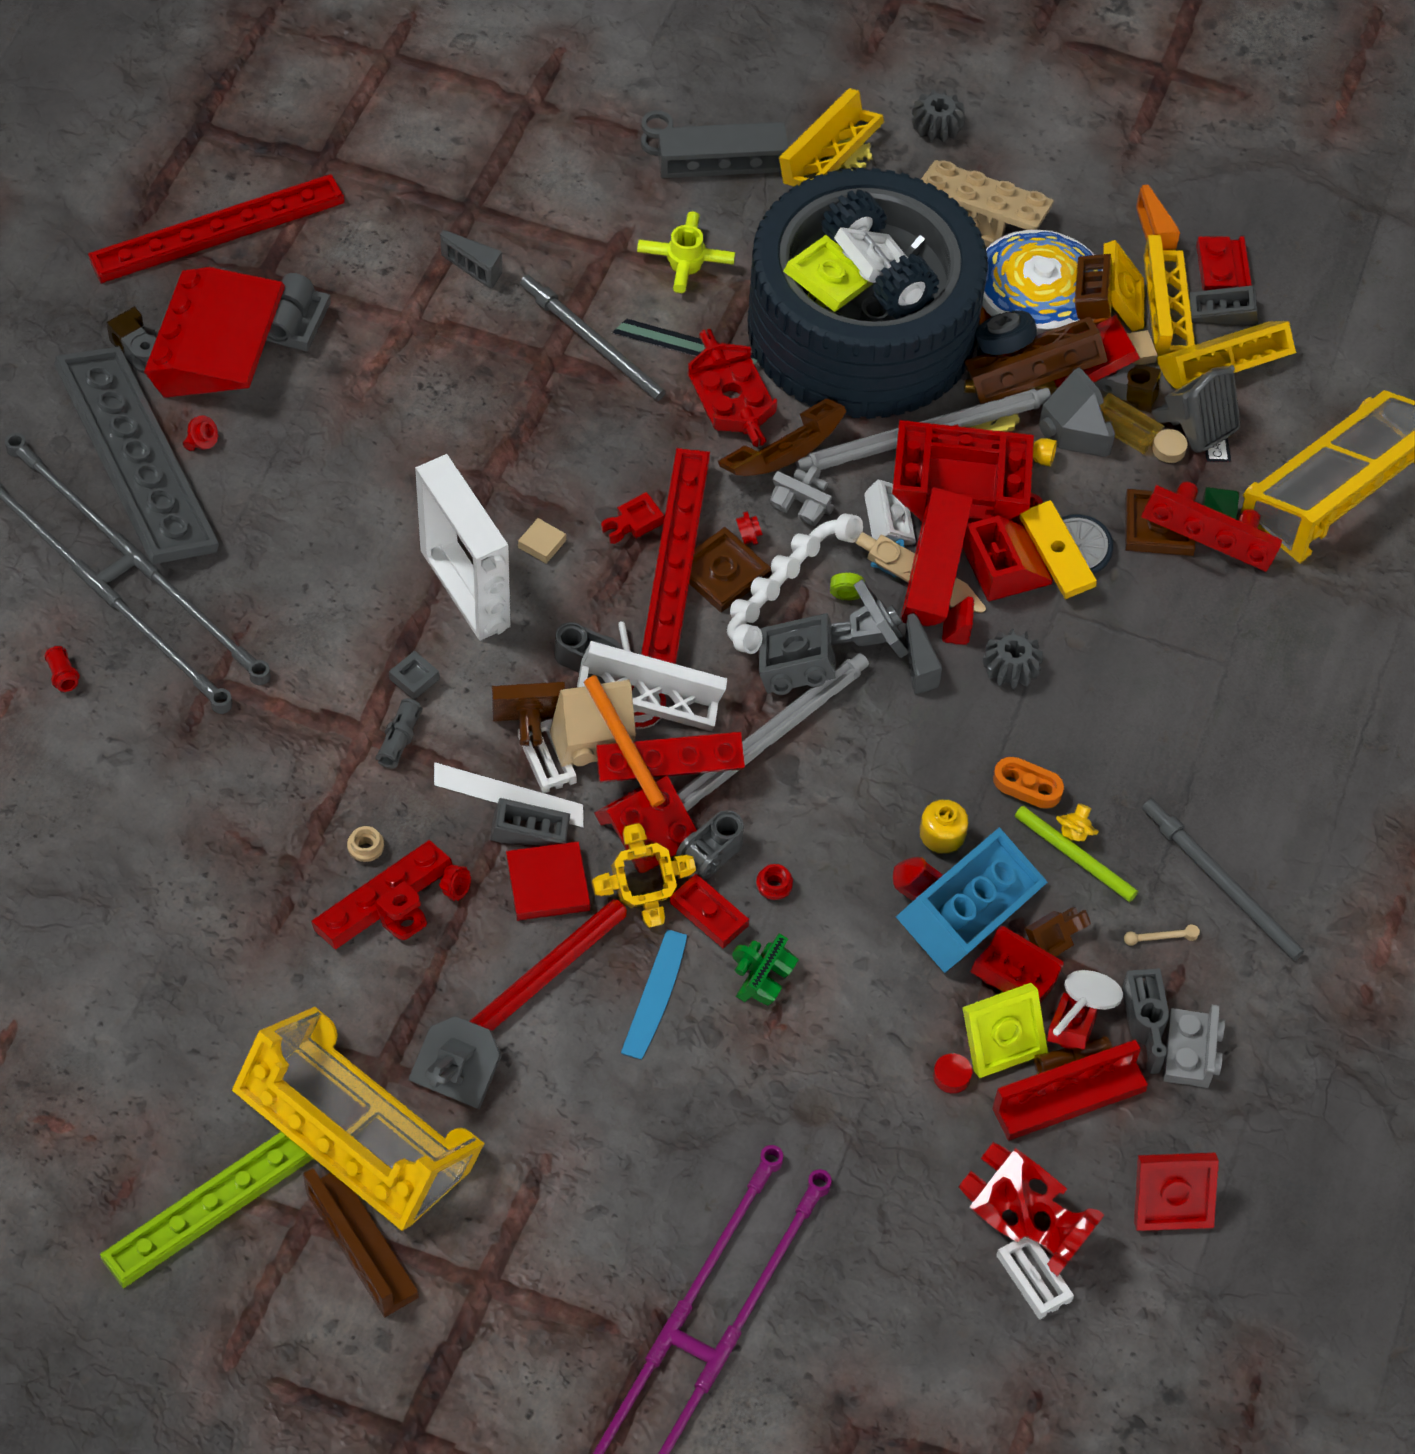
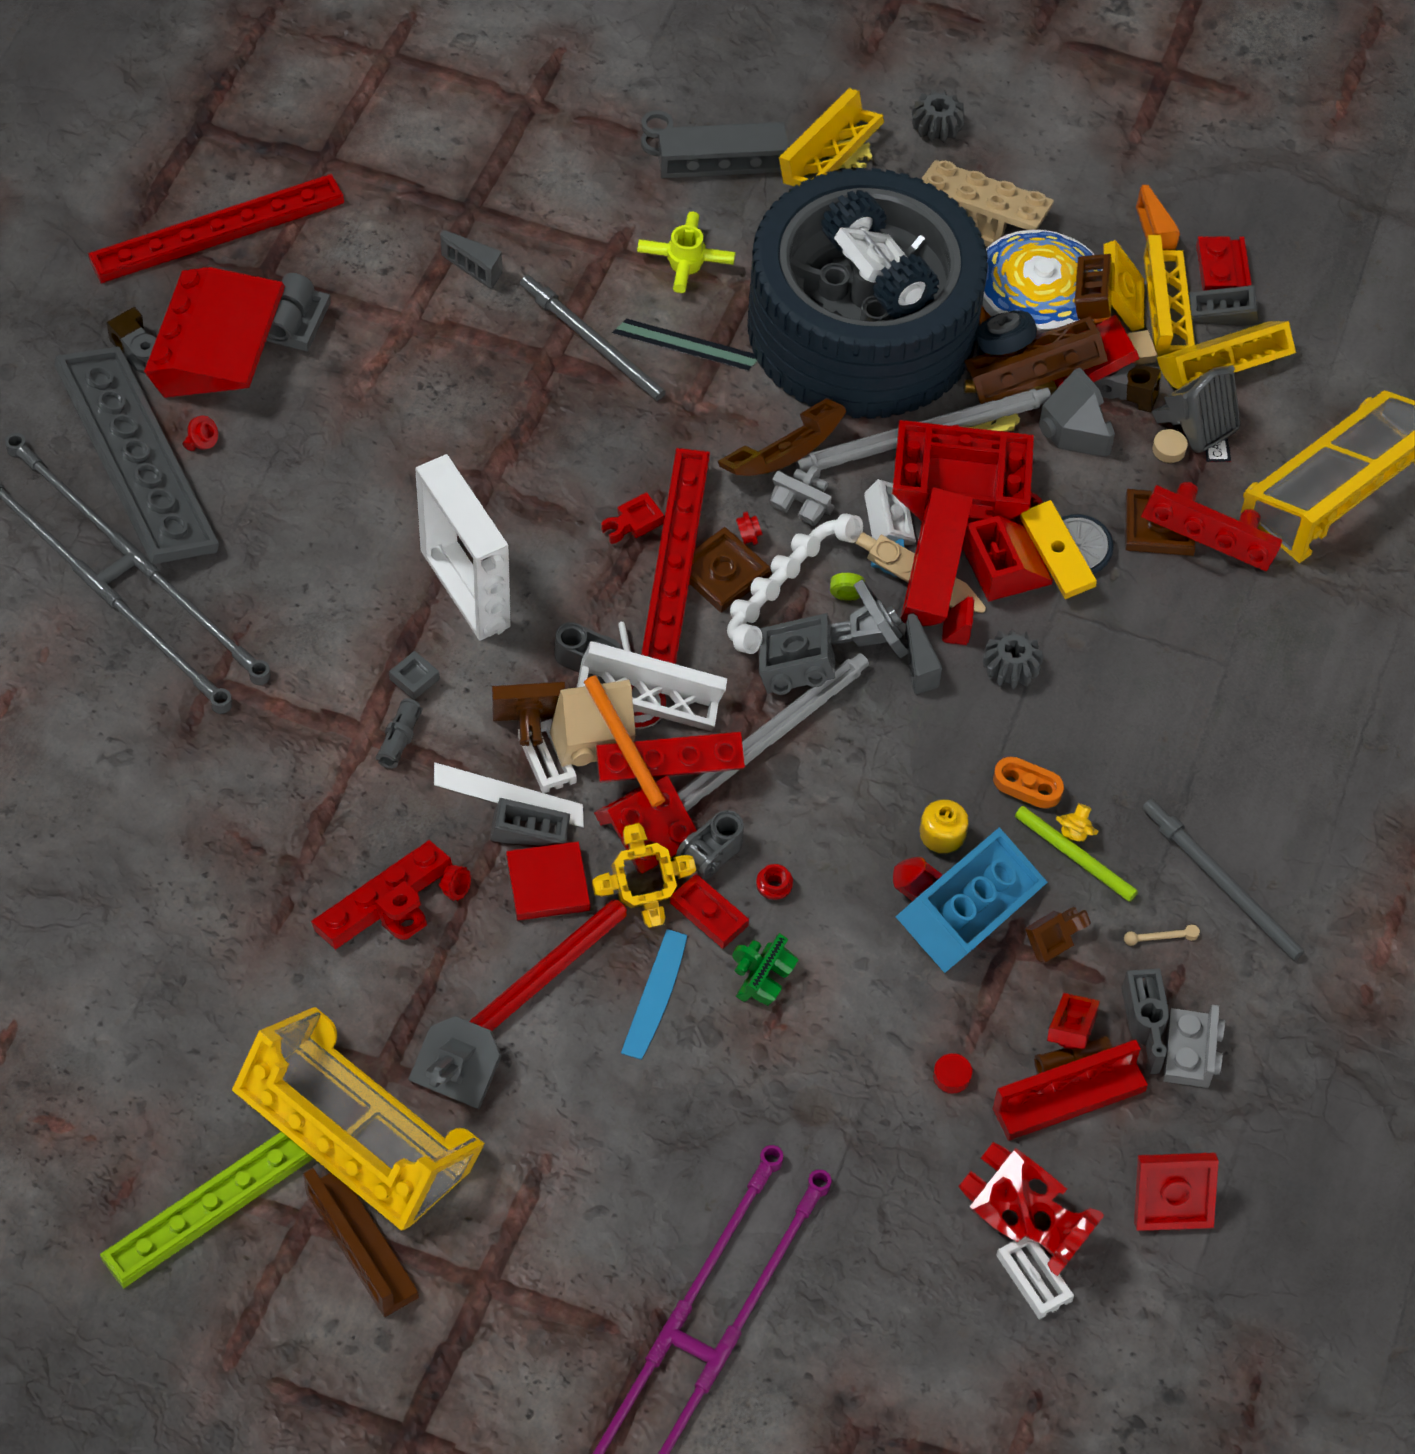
red pin [44,646,80,692] -> none
tan plate [347,826,384,862] -> none
tan tile [518,518,566,564] -> none
red plate [688,329,777,447] -> none
neon yellow tile [783,235,873,312] -> none
neon yellow tile [962,983,1048,1078] -> none
red bracket [970,926,1064,1003] -> none
yellow hinge [1033,438,1057,467] -> none
white piece [1053,970,1123,1036] -> none
clear yellow tile [1099,393,1164,454] -> none
dark green slope [1202,487,1239,519] -> none

